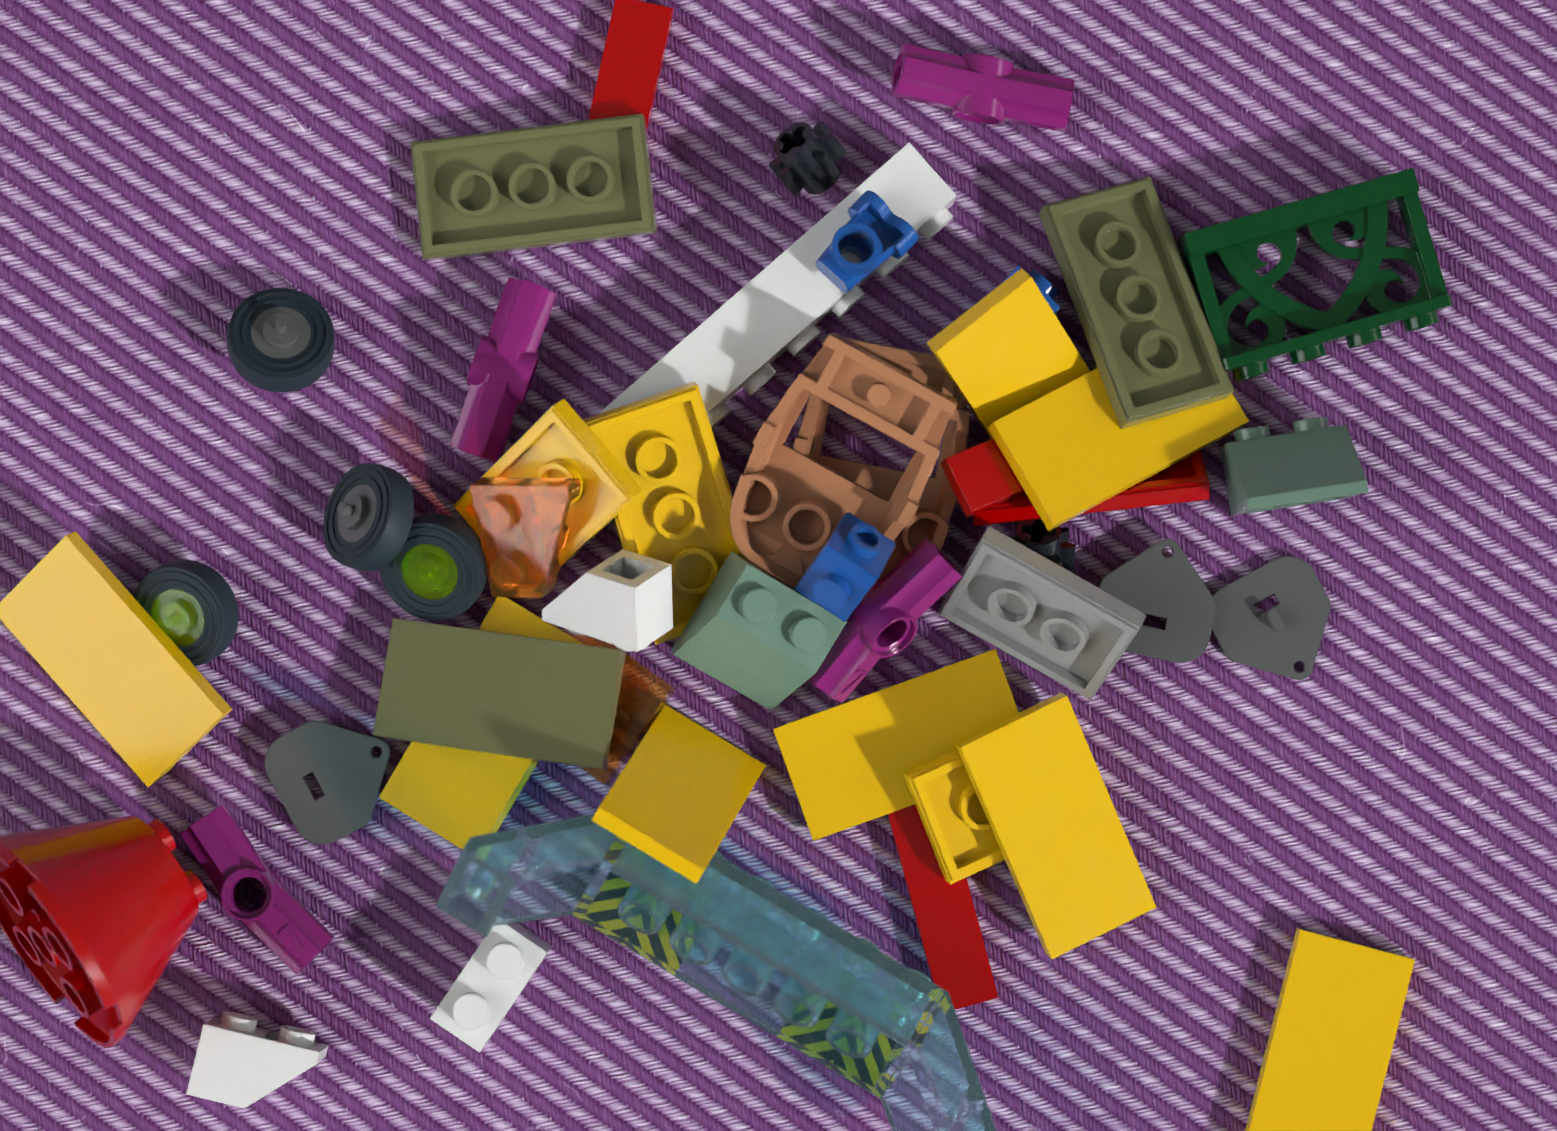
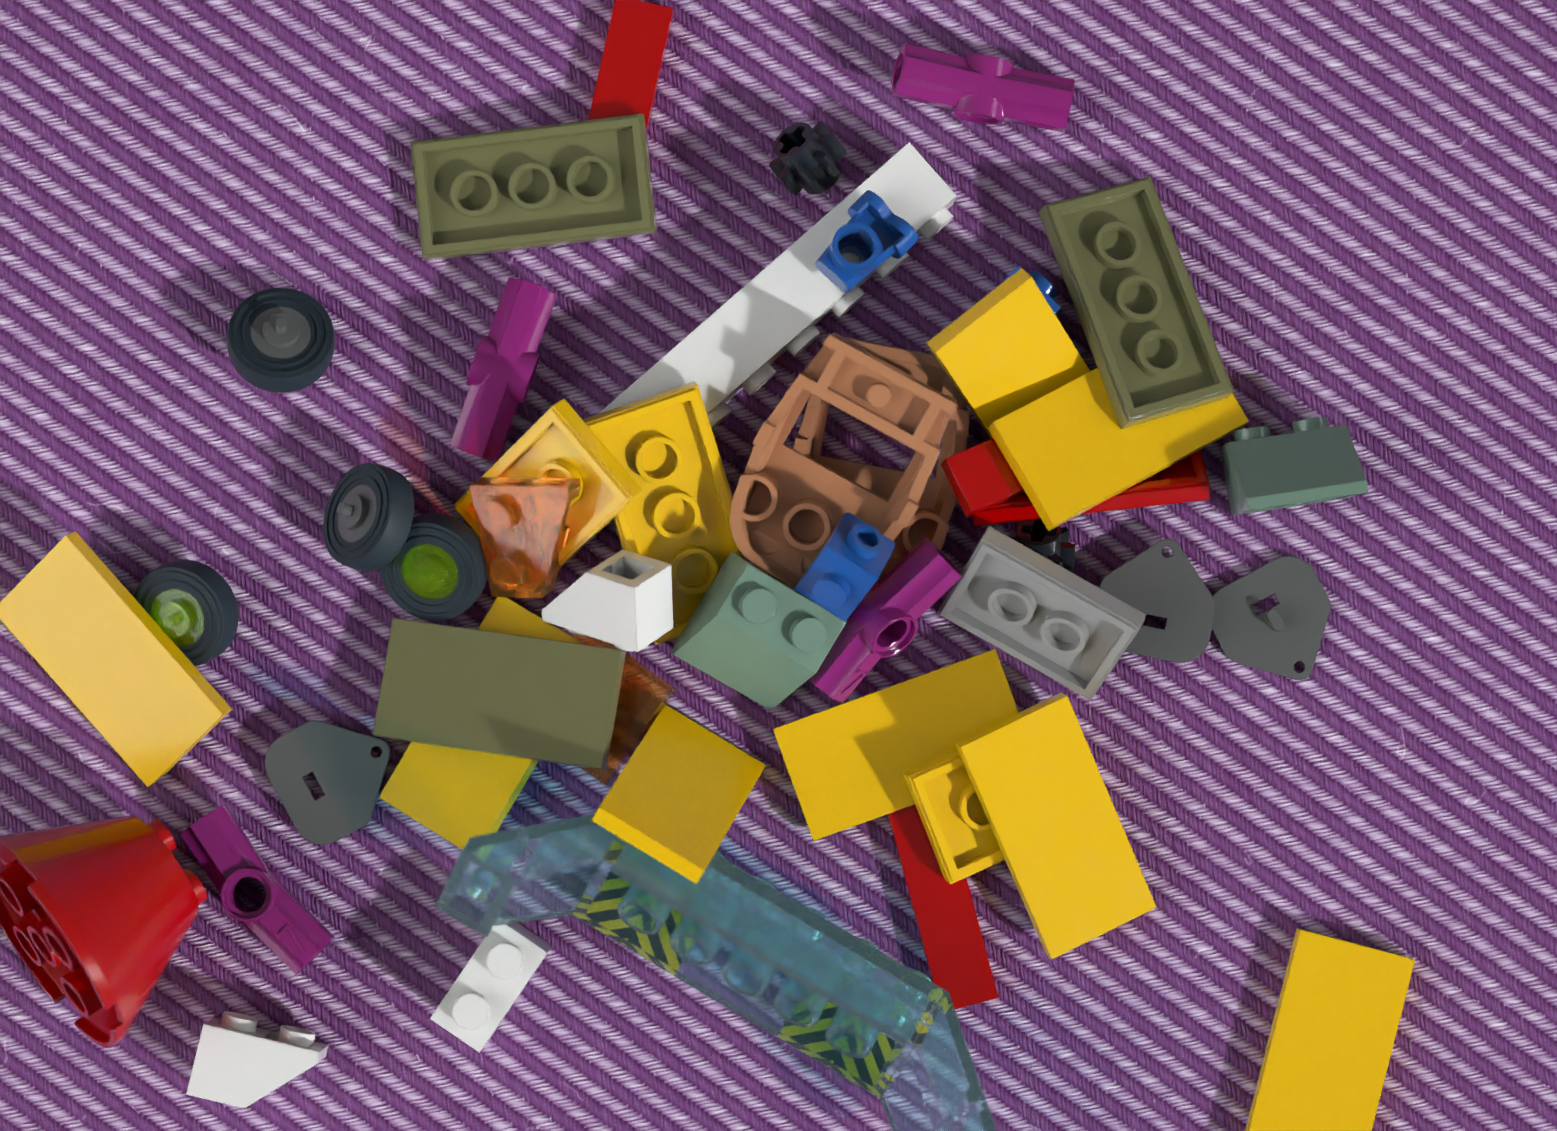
dark green fence [1177,168,1453,382] -> none

